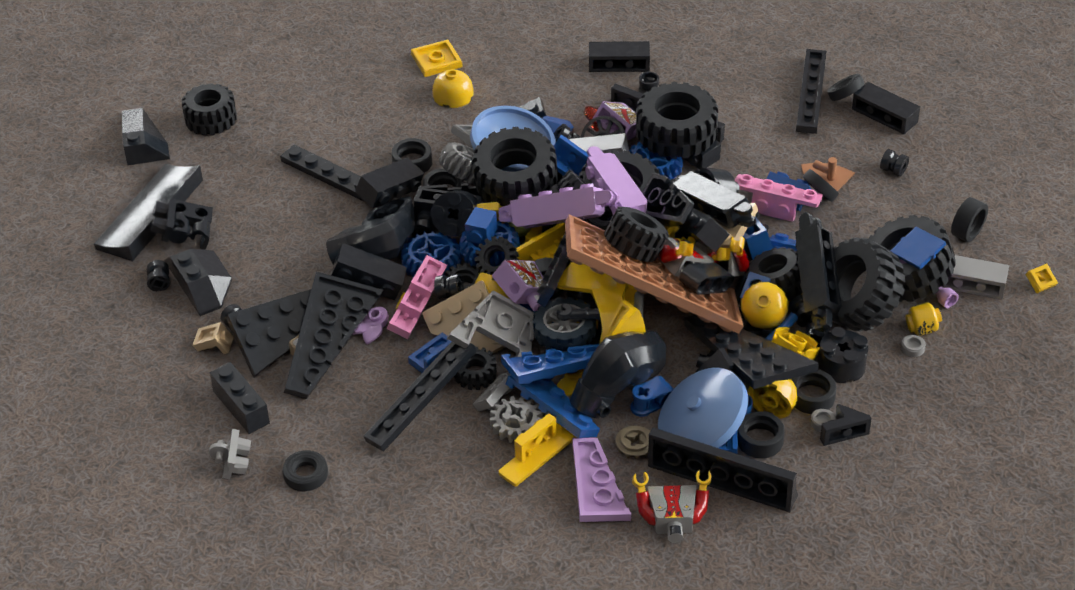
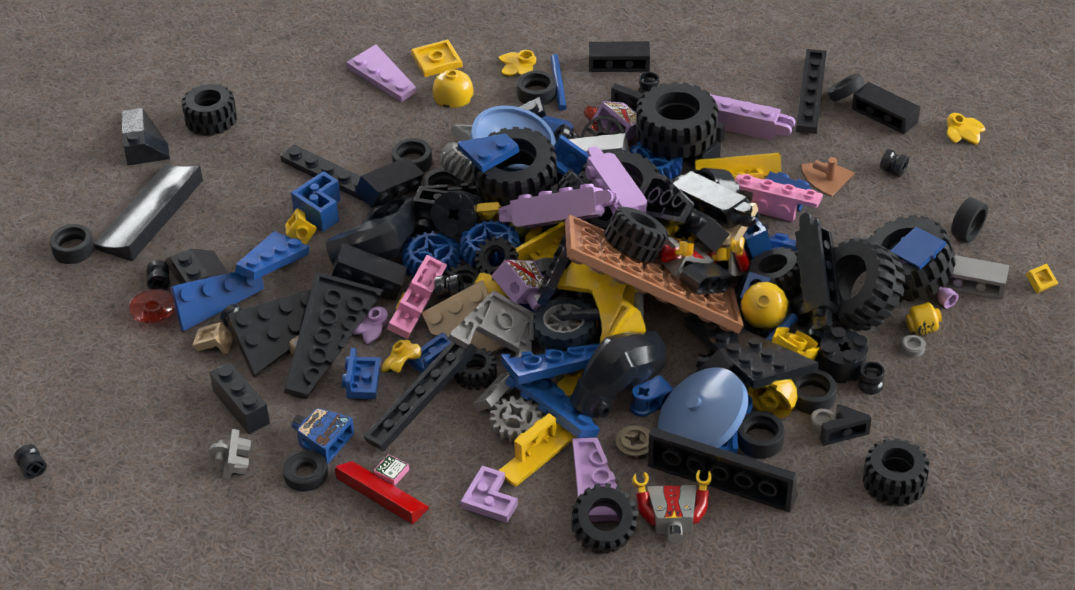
black hips [151,198,213,250] -> none
blue brick [465,207,498,245] -> none
black tyre [803,169,839,202] -> none
none -> black wheel [14,444,47,479]
none -> black tyre [49,224,94,264]
none -> clear red dish [129,289,175,323]
none -> blue wing [170,272,264,332]
none -> blue wing [235,231,310,280]
none -> yellow bracket [285,208,317,245]
none -> blue brick [291,171,341,232]
none -> blue torso [292,408,354,464]
none -> red slope [335,461,429,525]
none -> blue bracket [342,348,381,399]
none -> lavender wing [346,45,417,102]
none -> tile [374,454,409,486]
none -> yellow plate [381,340,421,373]
none -> blue wing [457,133,519,172]
none -> lavender plate [461,466,518,523]
none -> yellow plate [499,50,536,76]
none -> black tyre [517,70,556,105]
none -> blue bar [550,54,567,111]
none -> black tyre [571,483,638,553]
none -> yellow bracket [695,153,781,180]
none -> lavender hinge [710,94,796,140]
none -> black wheel [858,361,885,395]
none -> black tyre [863,438,930,506]
none -> yellow plate [947,113,985,145]

